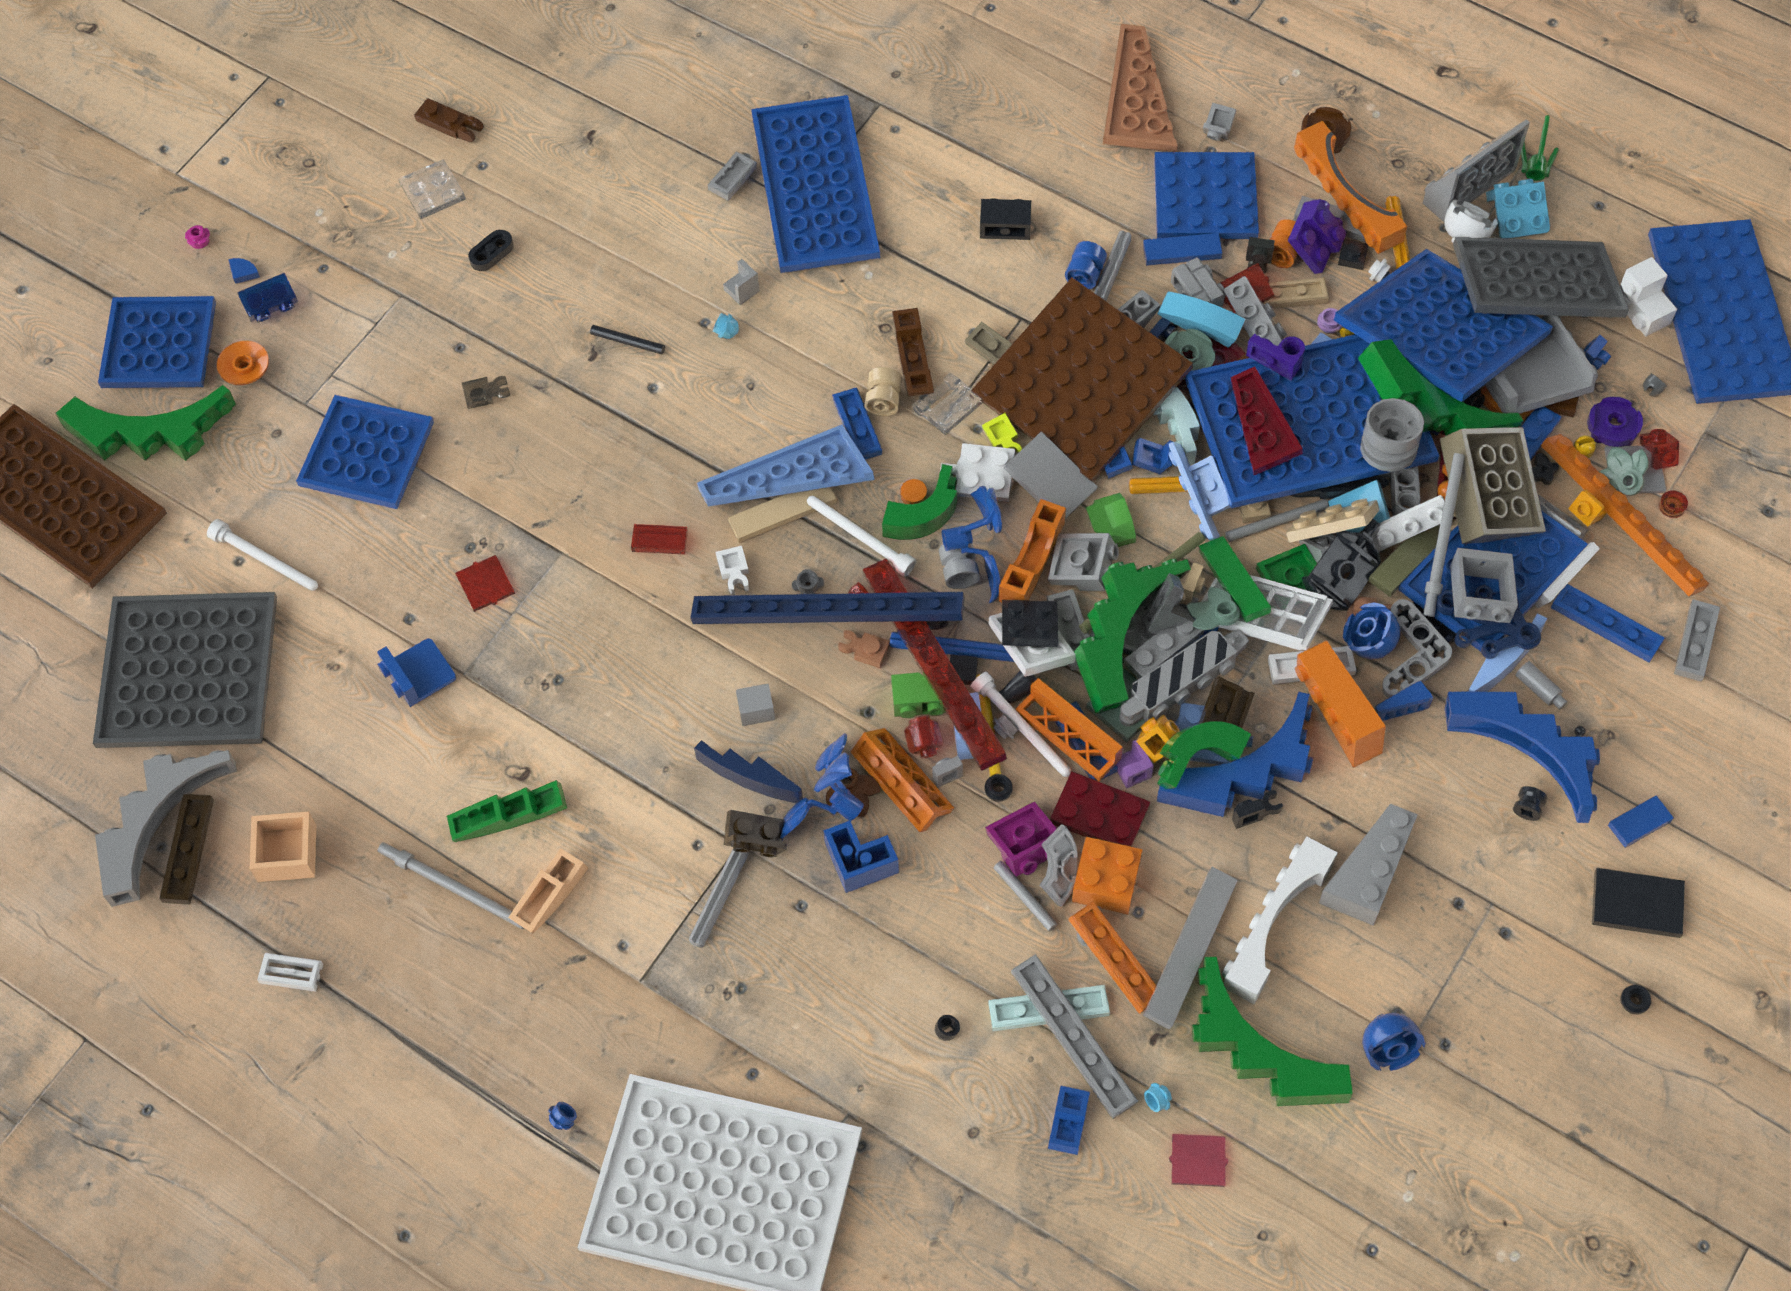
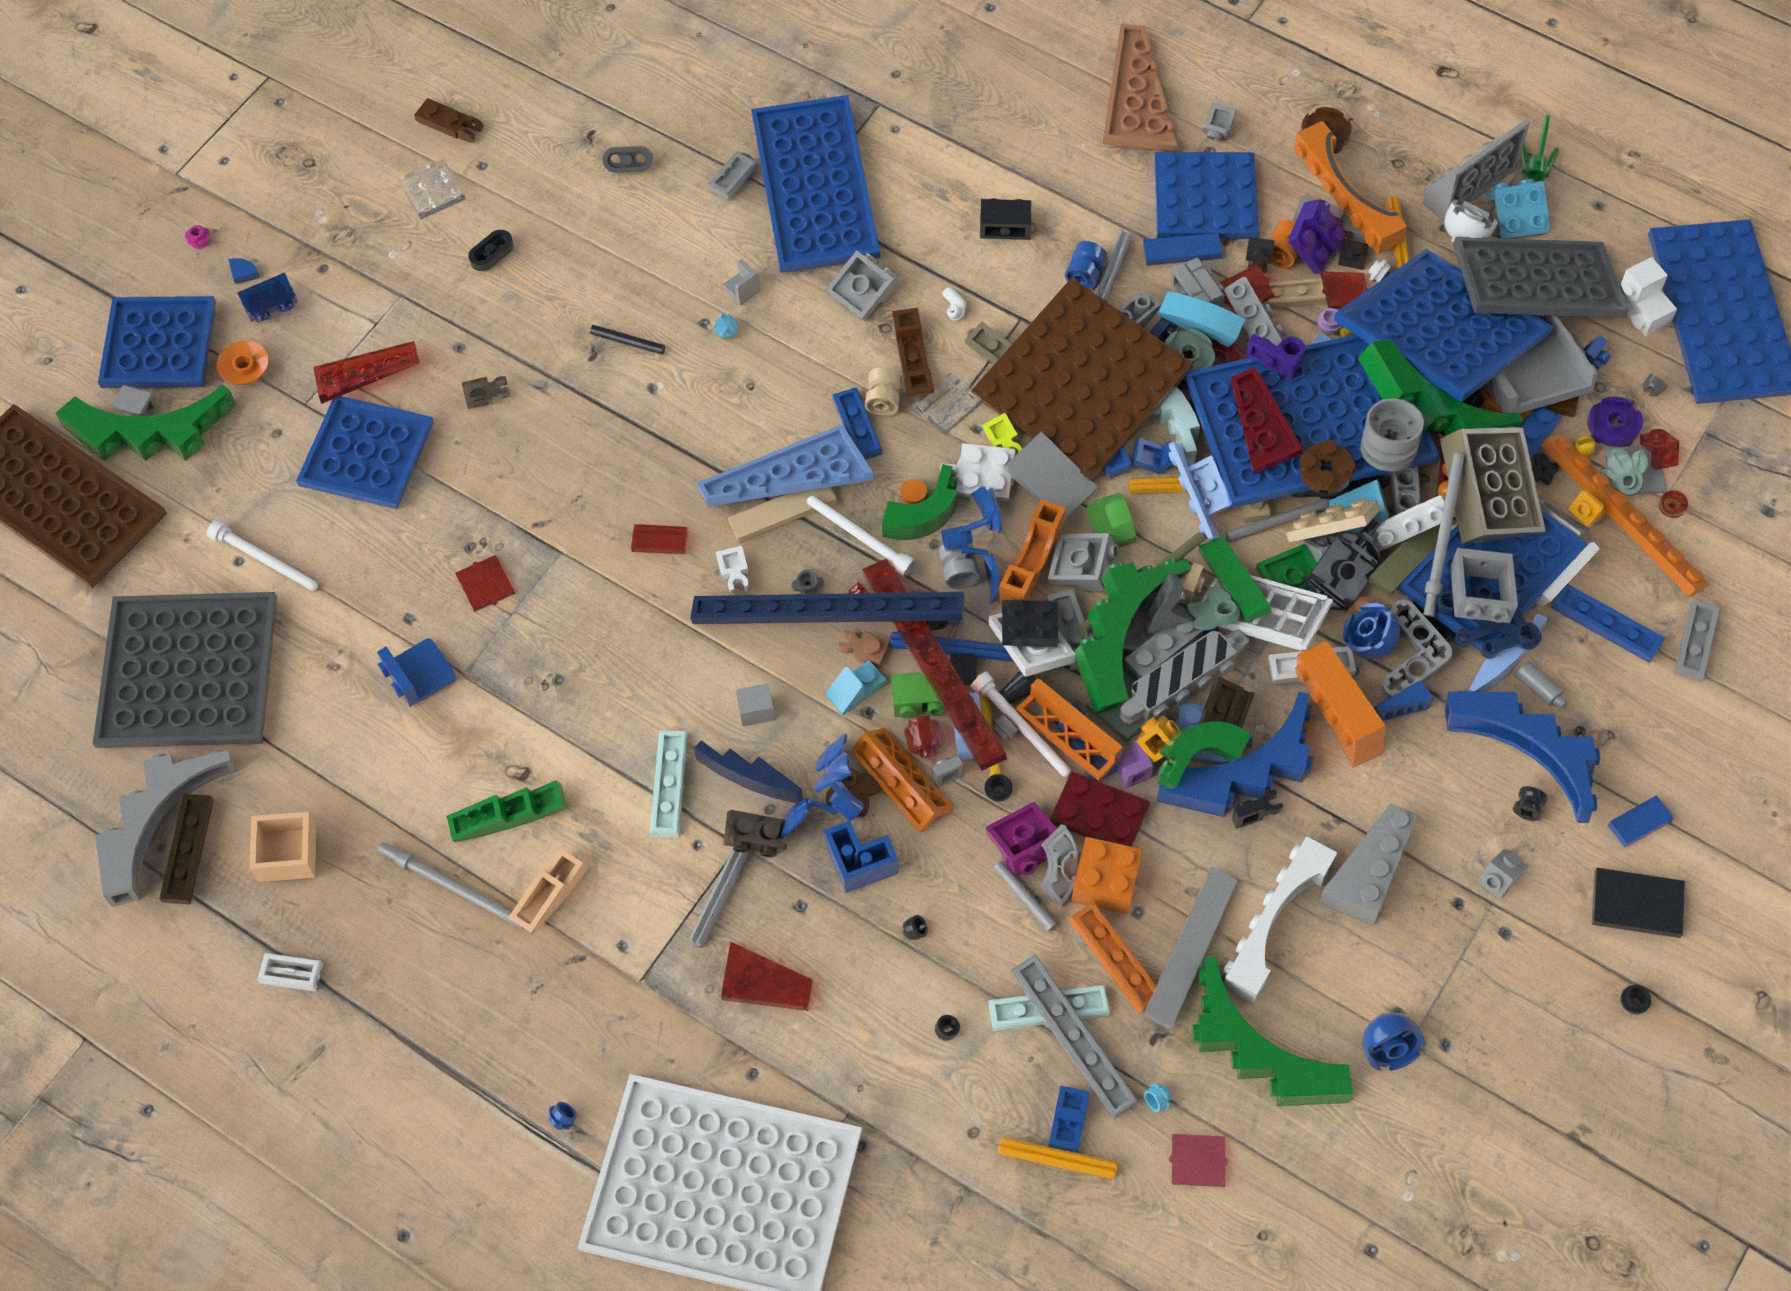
none -> light grey panel [112,385,158,416]
none -> clear red wing [313,341,420,404]
none -> dark grey plate [602,145,653,173]
none -> light aqua tile [650,730,688,838]
none -> clear red wing [721,941,813,1011]
none -> light grey plate [825,250,899,322]
none -> medium azure slope [826,660,886,715]
none -> black hinge [903,915,928,940]
none -> white arm [942,287,966,321]
none -> light orange axle [998,1137,1118,1179]
none -> reddish brown plate [1299,440,1355,494]
none -> clear red piece [1320,271,1369,309]
none -> light grey bracket [1477,849,1528,898]

